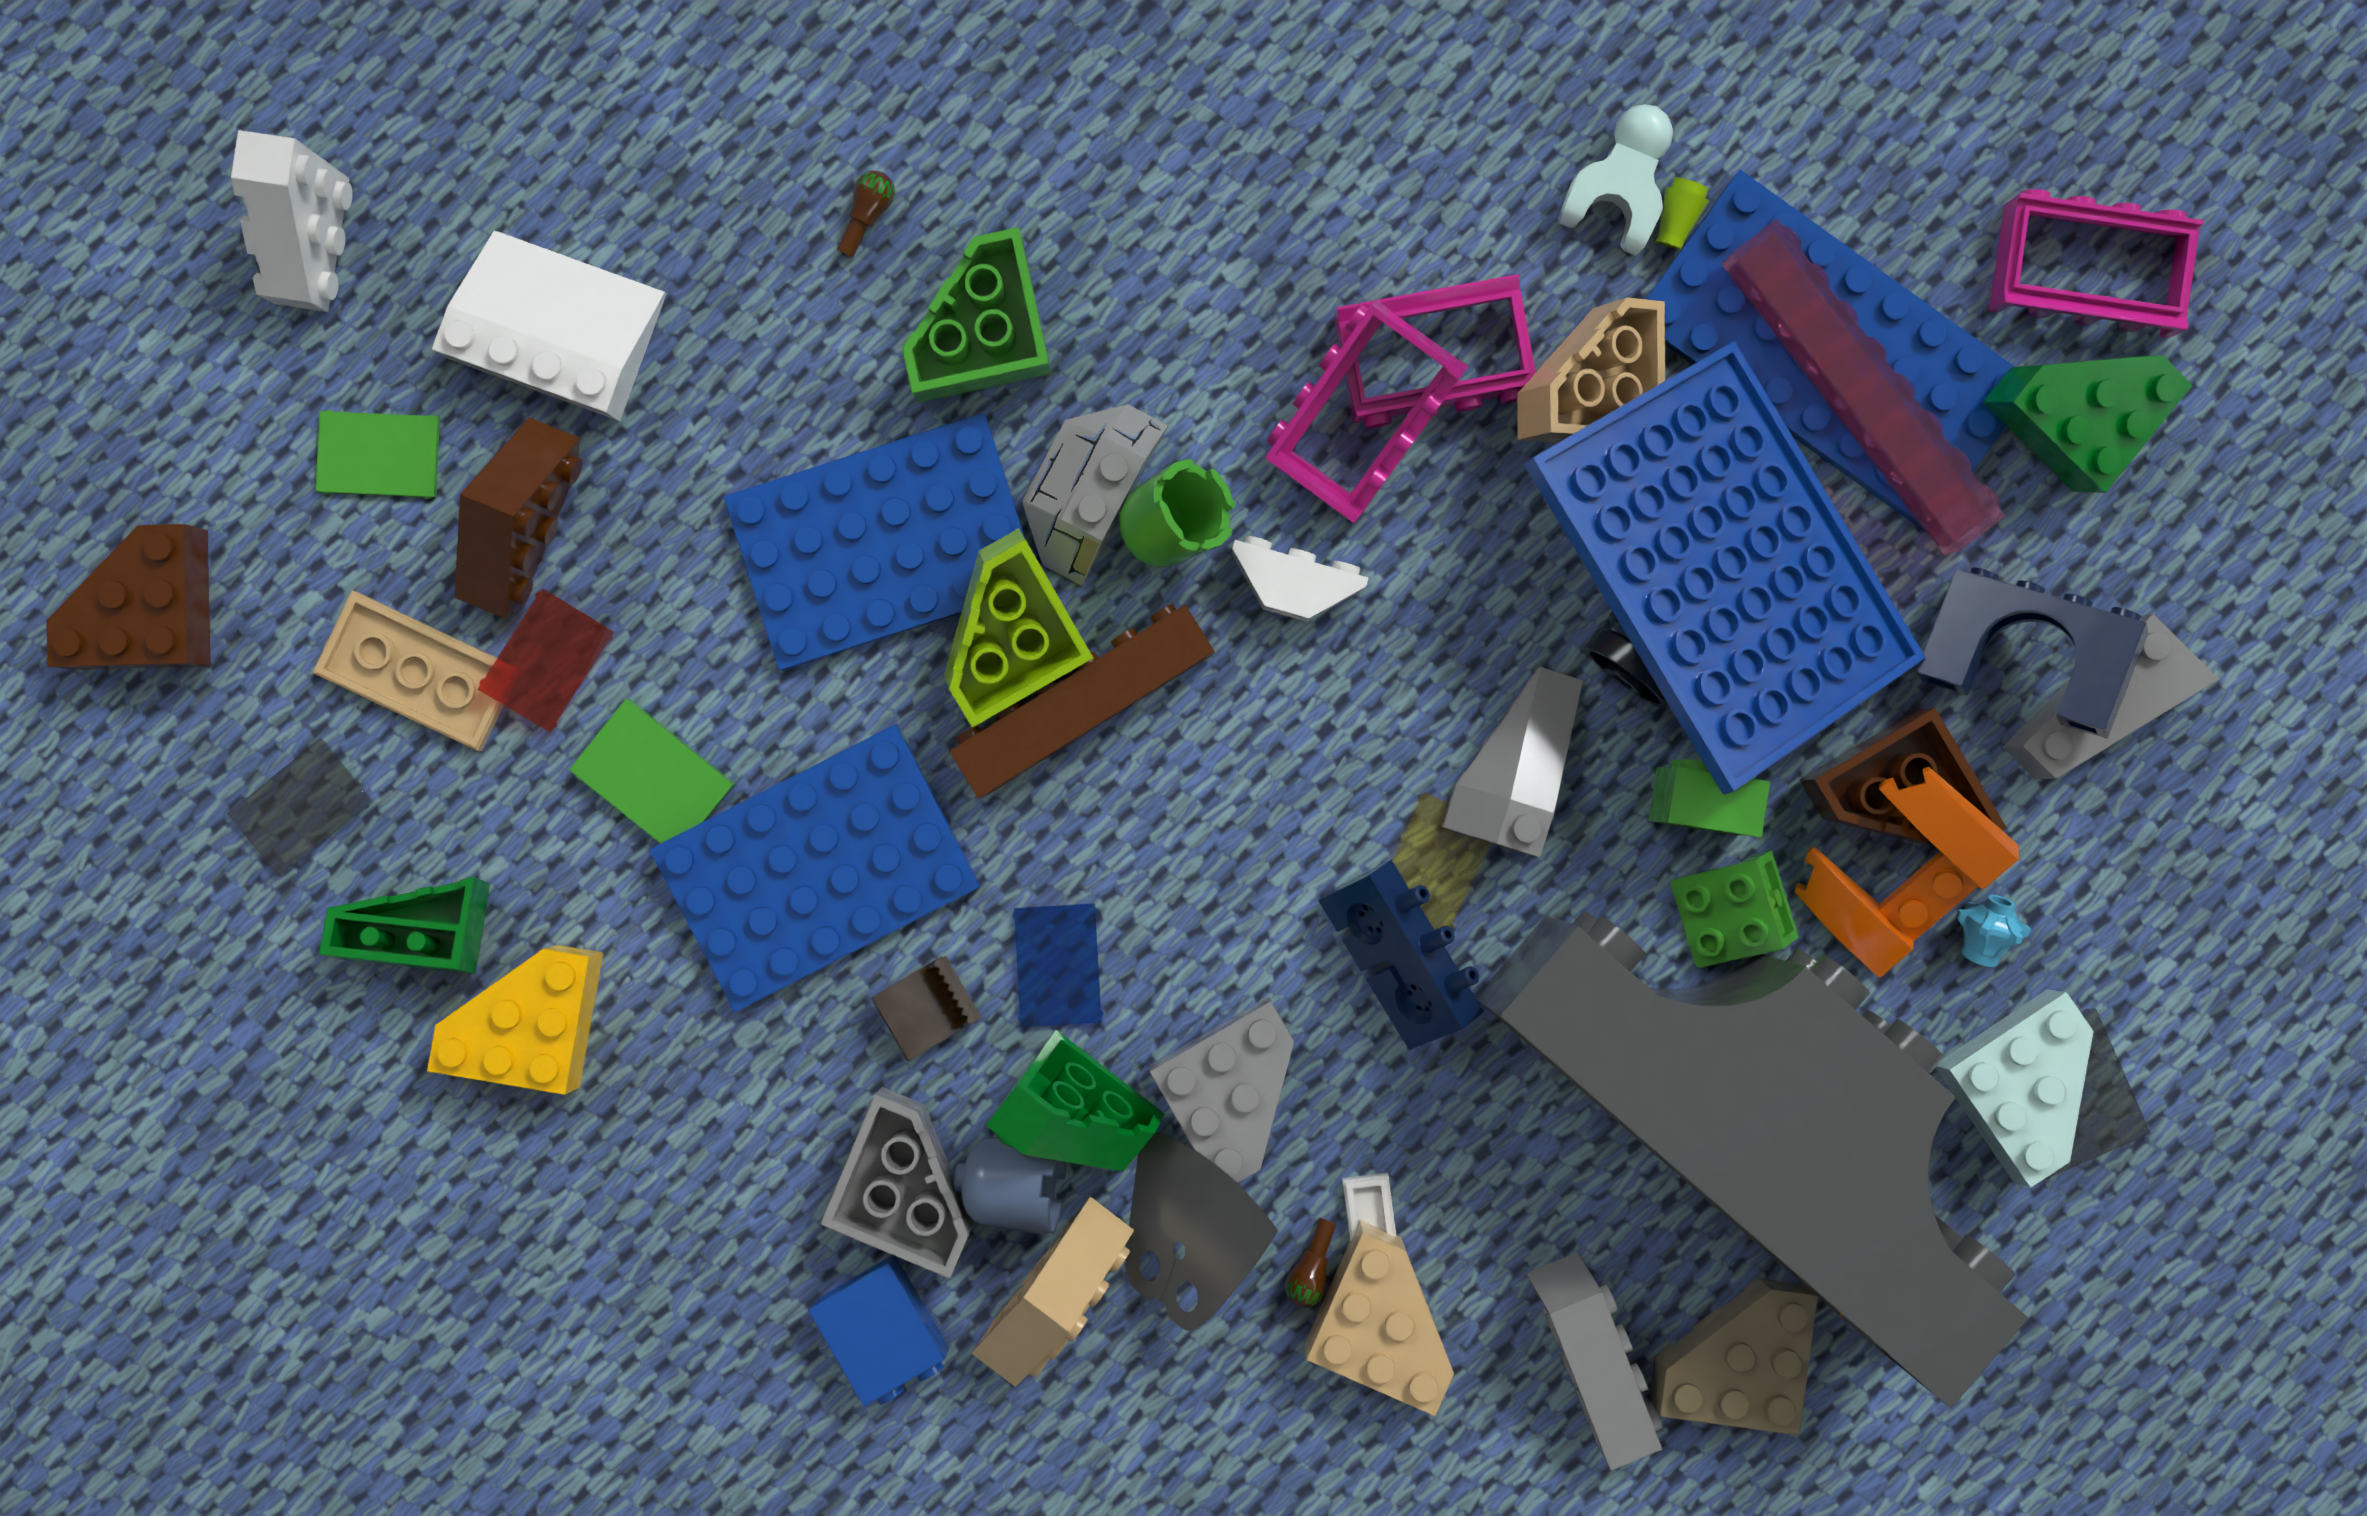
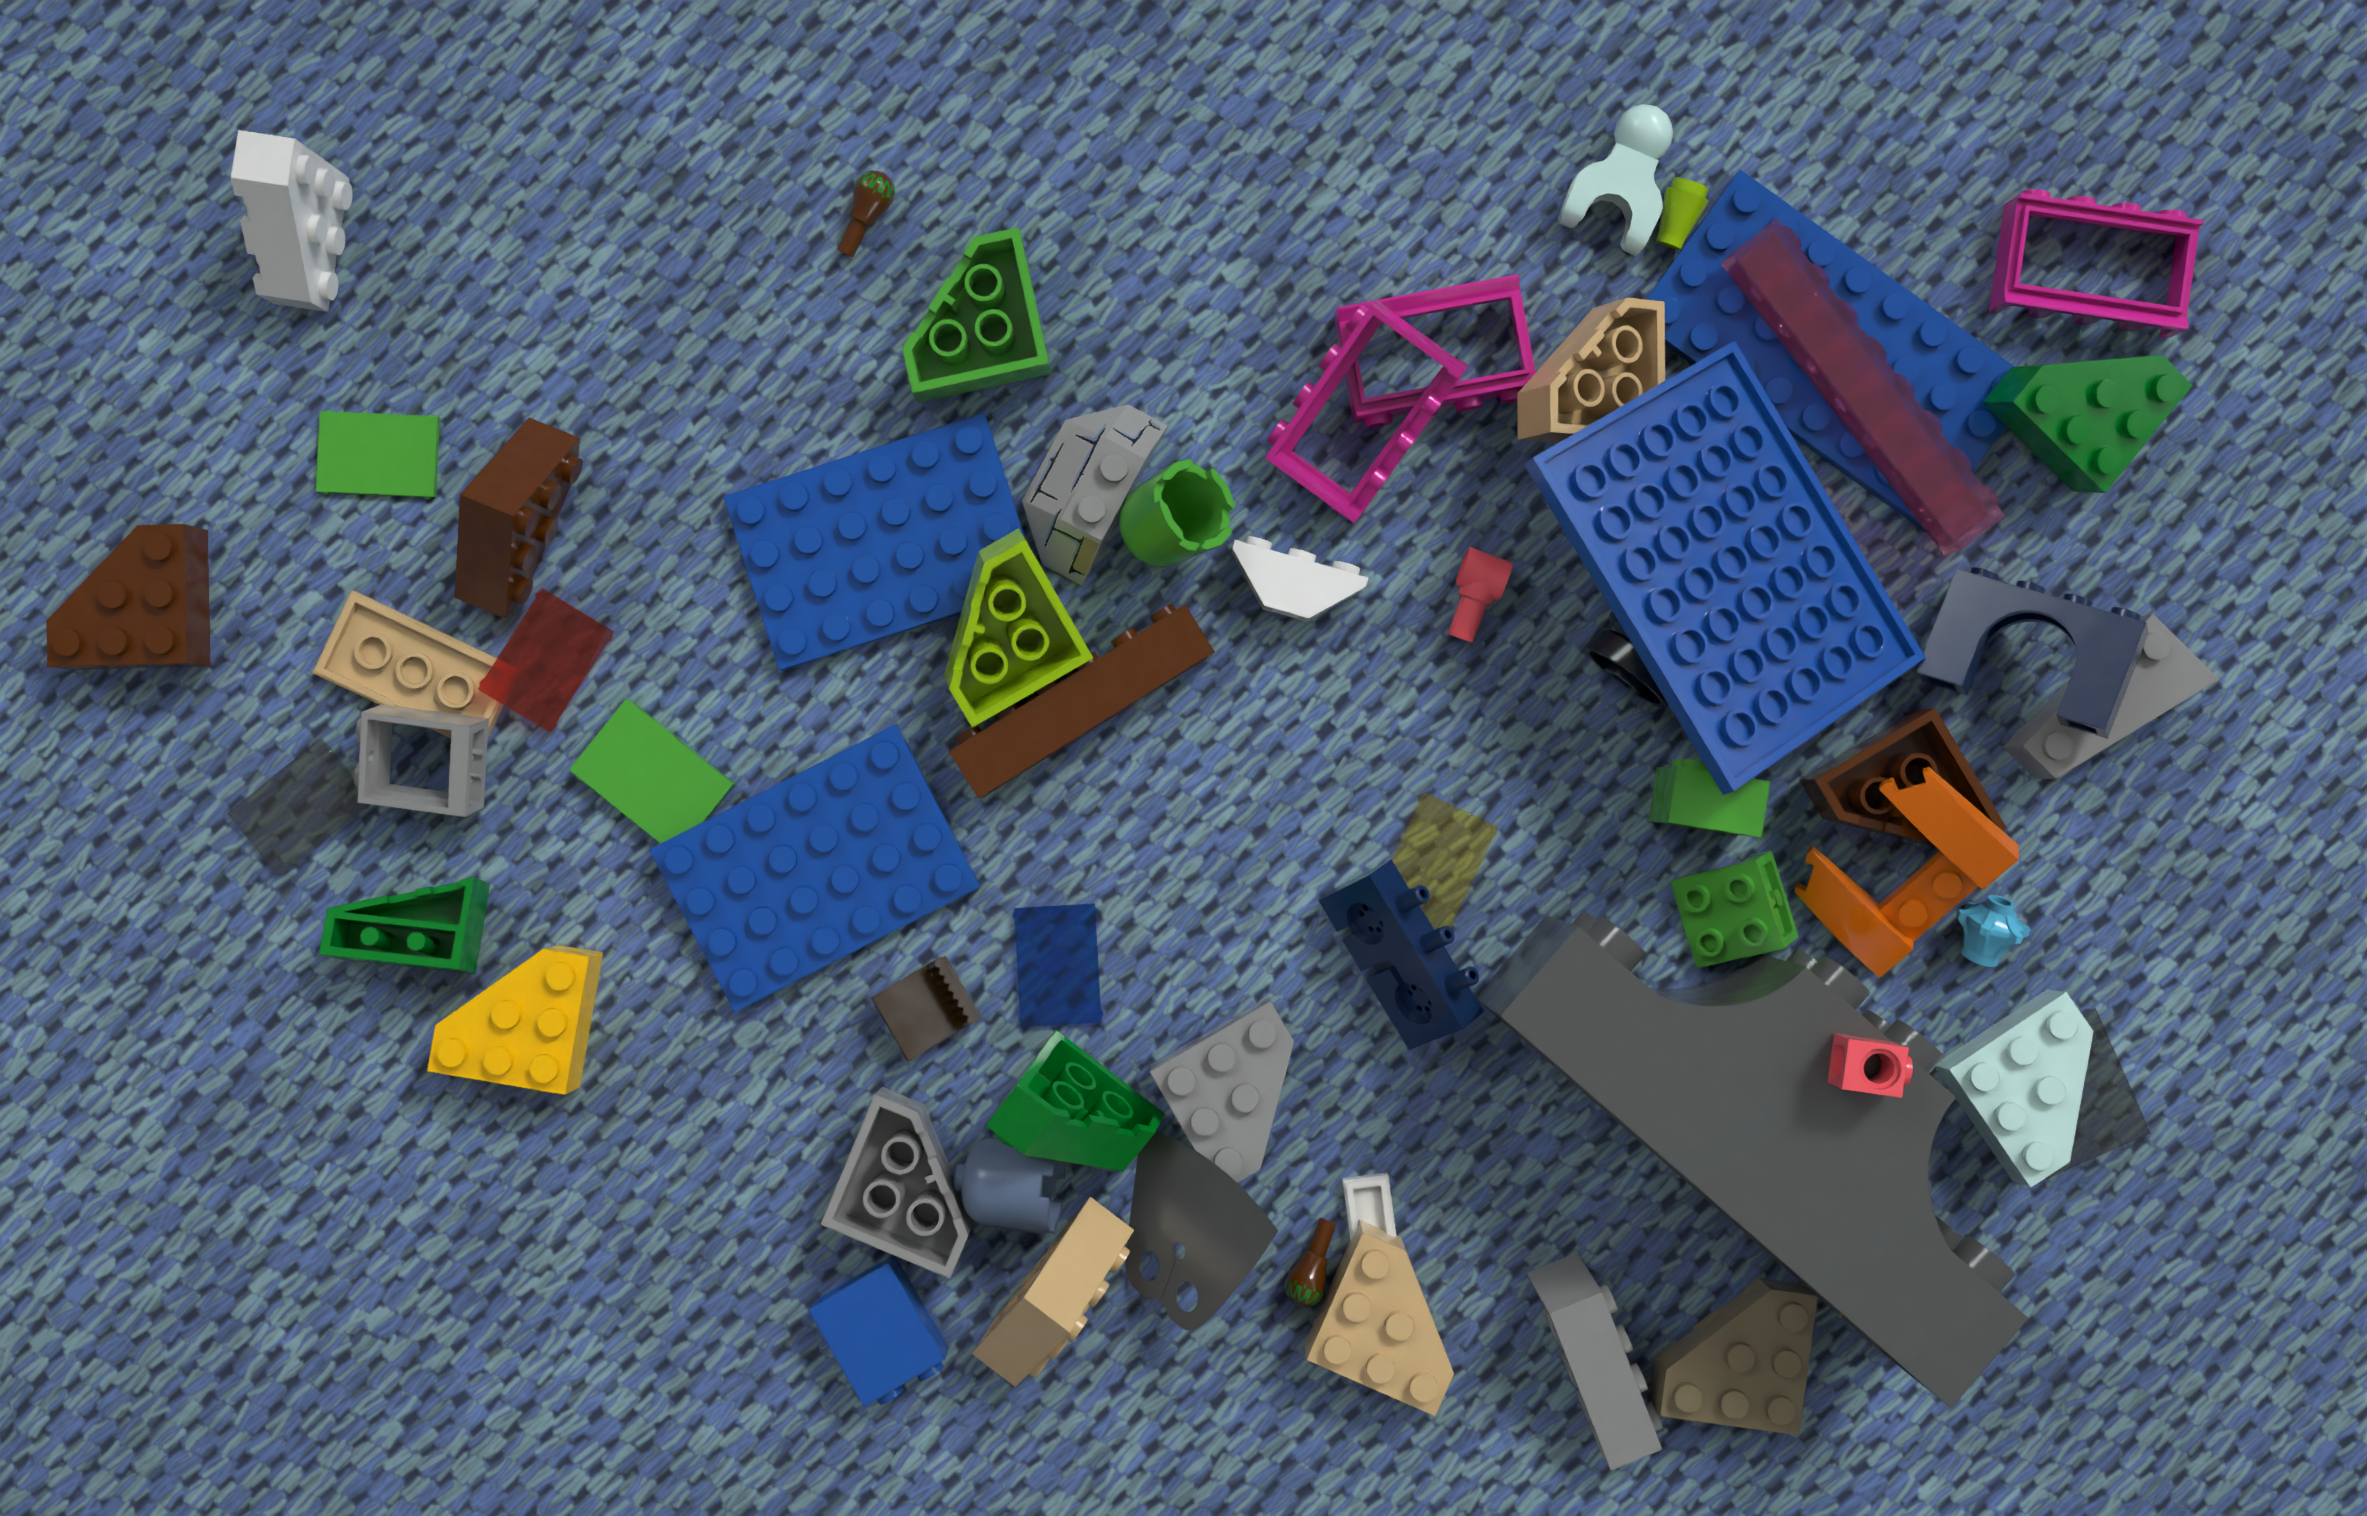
white slope [432,230,667,421] -> none
light grey wedge [1441,667,1583,857] -> none
none -> light grey window [354,704,489,817]
none -> coral pin [1448,547,1513,643]
none -> coral brick [1827,1033,1913,1098]

